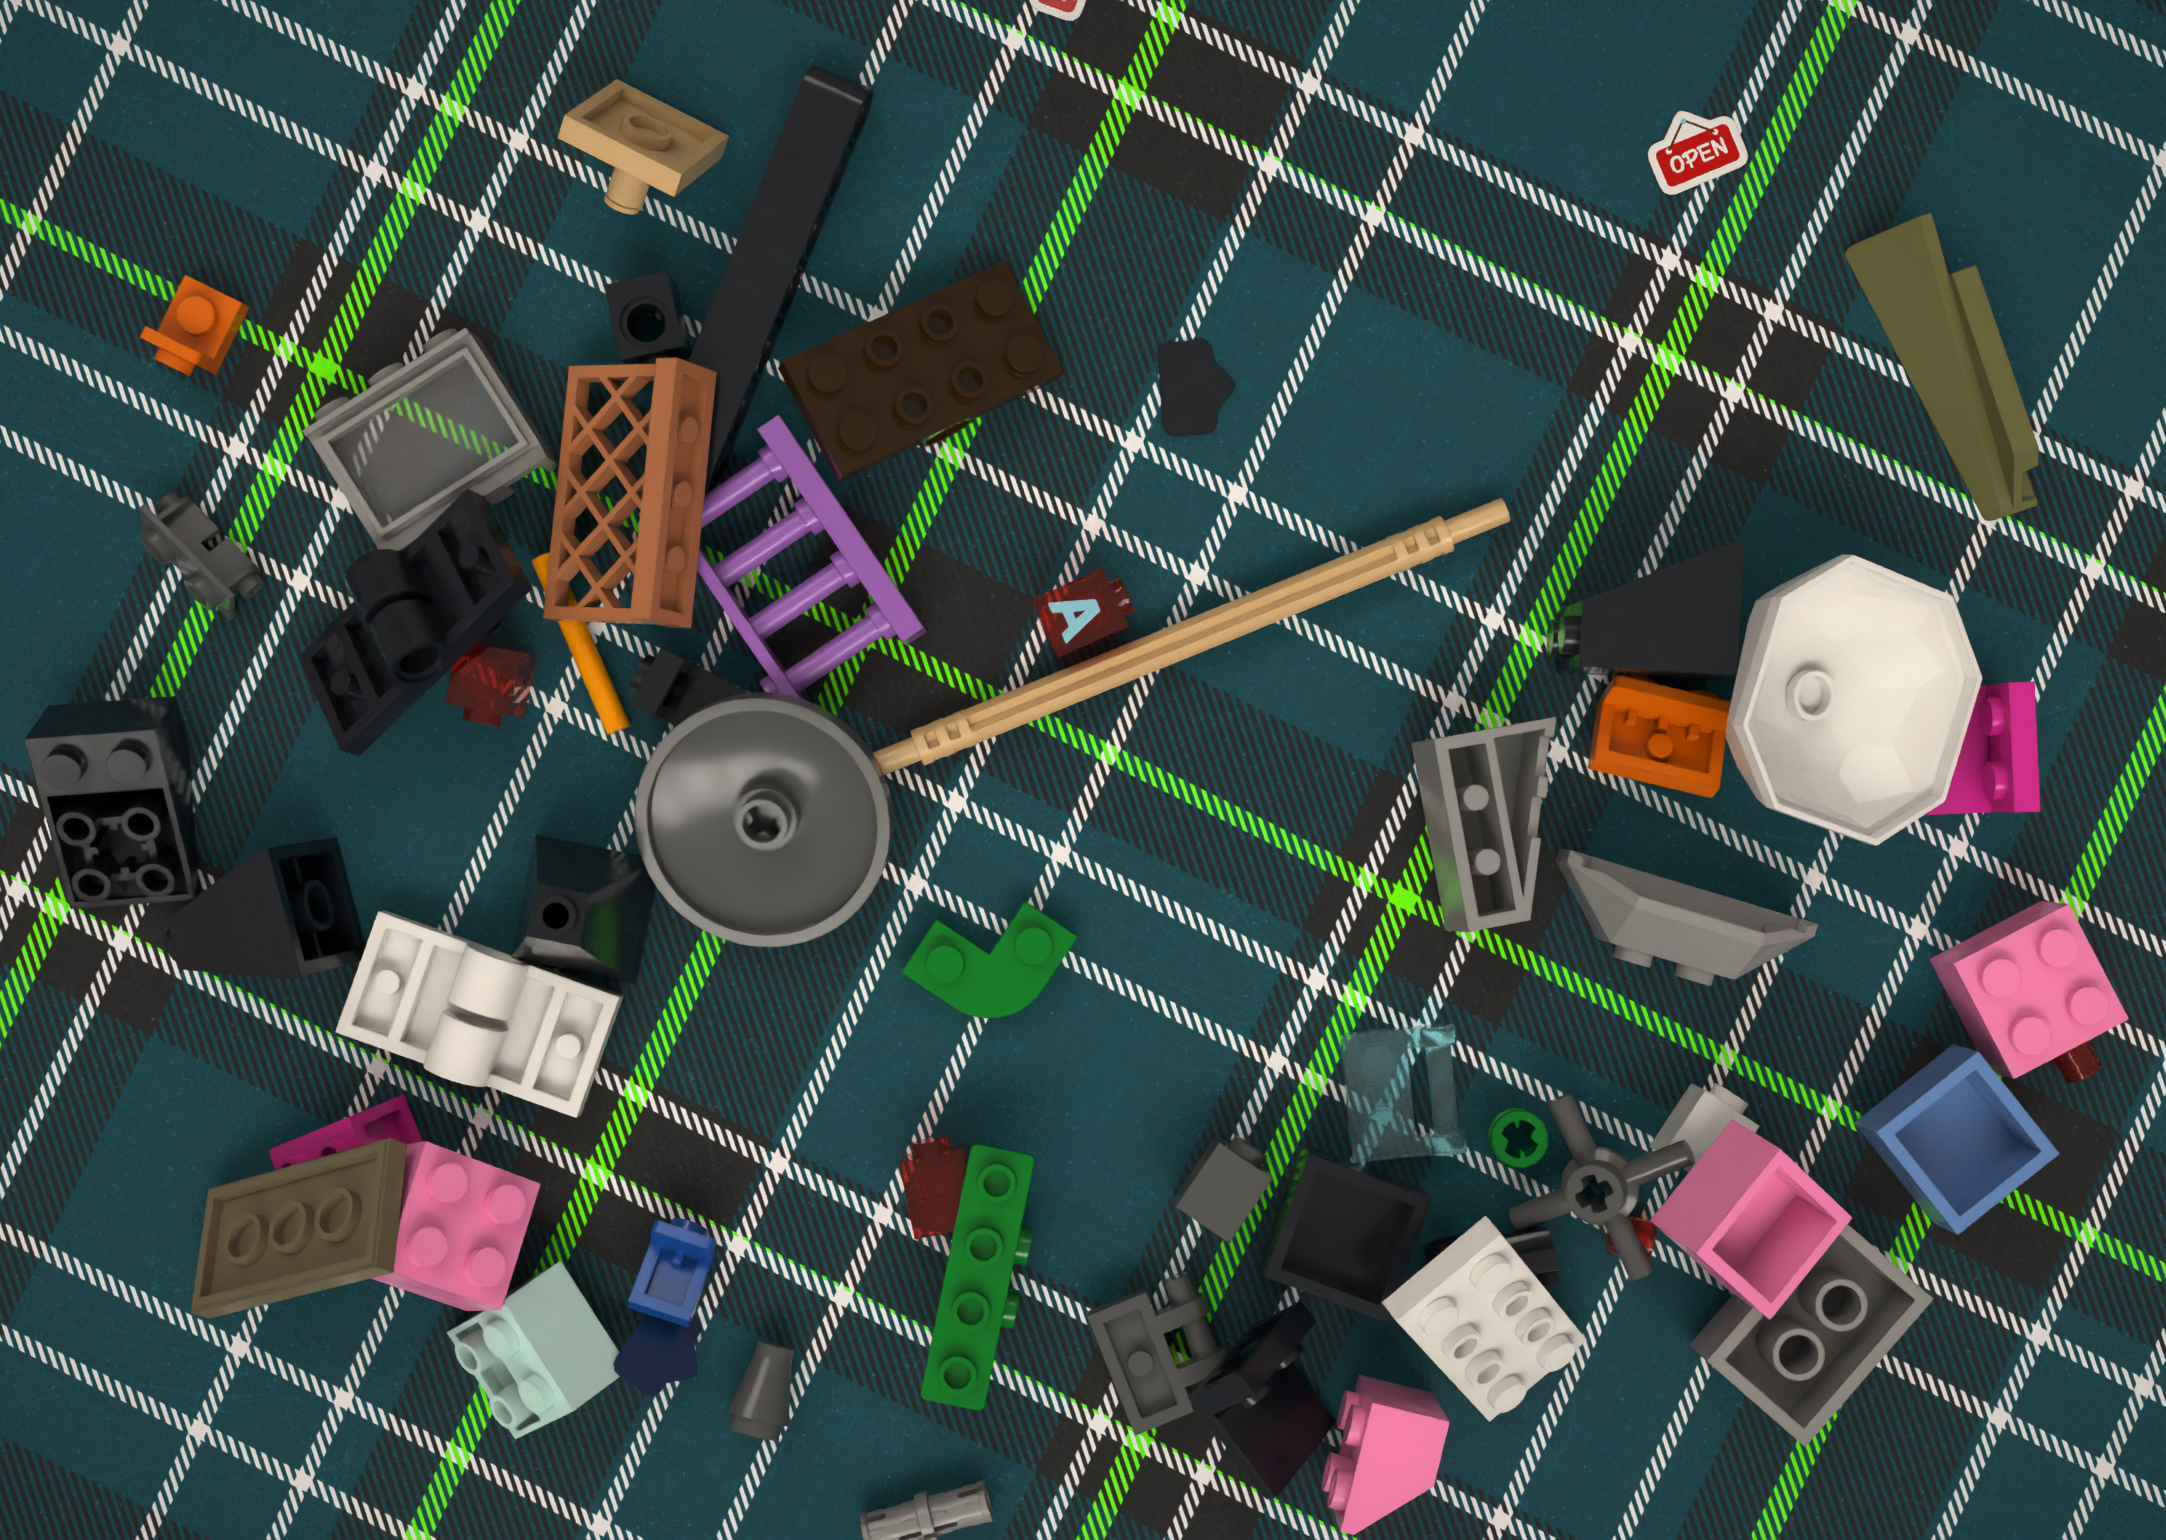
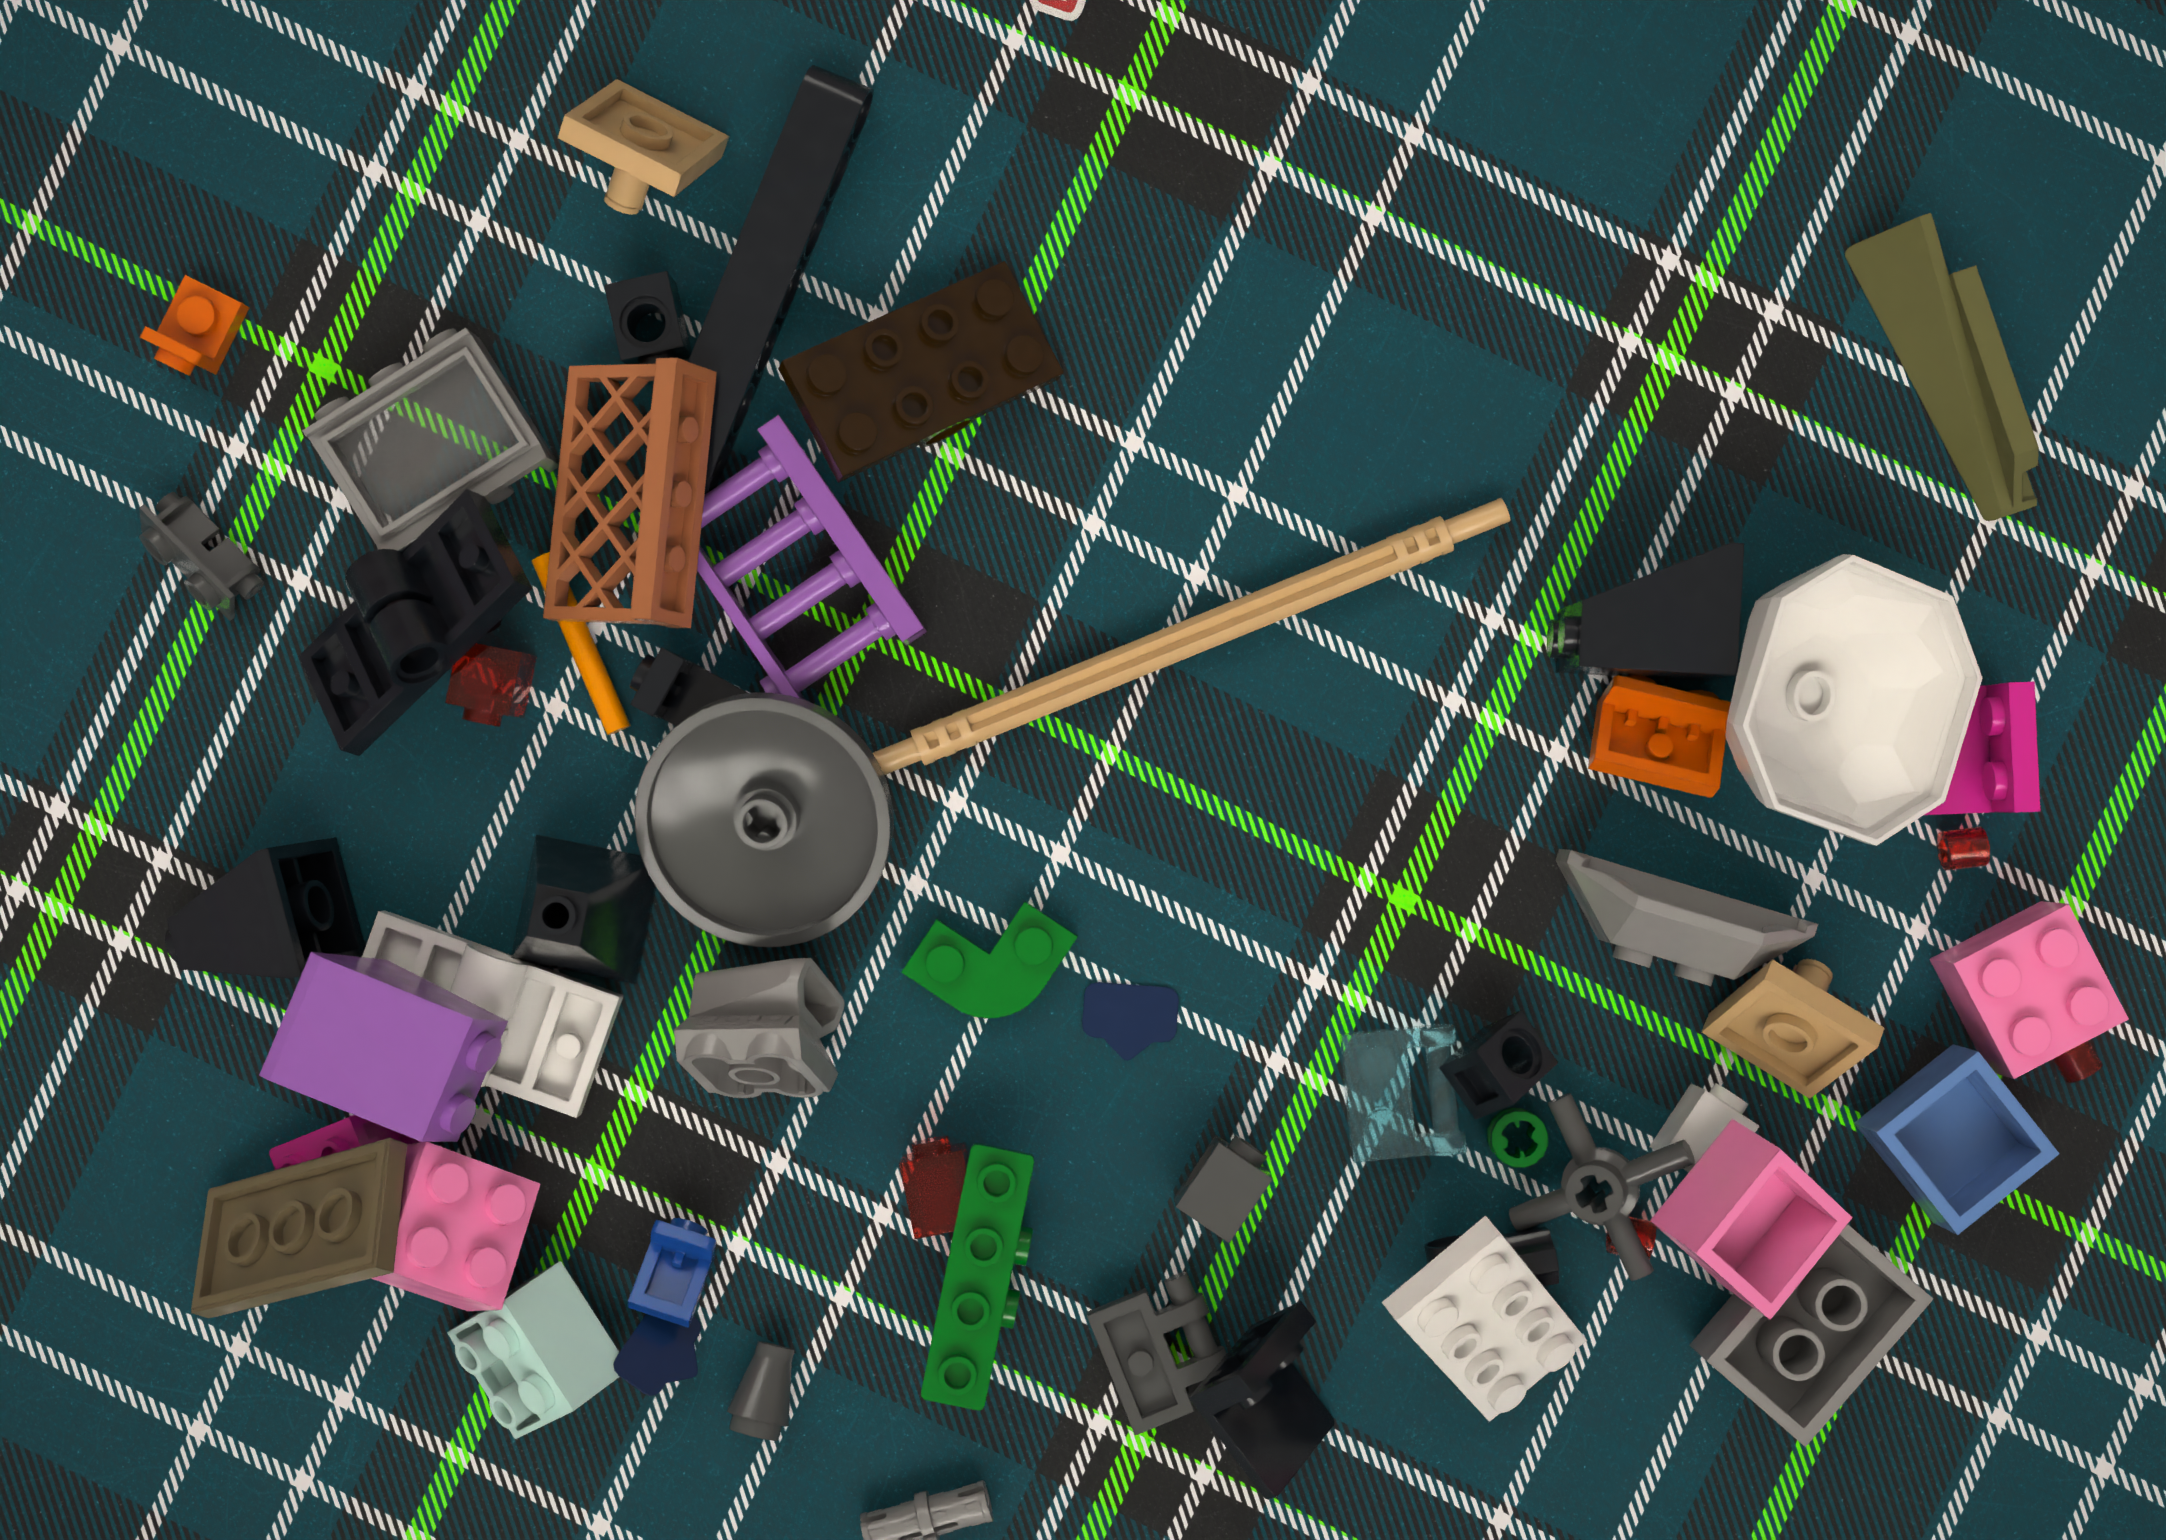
black slope [24,696,199,909] -> none
clear red brick [1032,568,1135,661] -> none
black sticker [1158,340,1236,436] -> none
black piece [1259,1144,1432,1322] -> none
bright pink slope [1322,1375,1450,1535] -> none
light grey wedge [1411,717,1557,932] -> none
sticker [1647,111,1748,195] -> none
none -> medium lavender slope [259,952,508,1142]
none -> light grey piece [674,958,844,1098]
none -> dark blue sticker [1082,982,1179,1061]
none -> black brick [1439,1010,1559,1119]
none -> tan tile [1701,959,1884,1099]
none -> clear red piece [1937,826,1990,871]

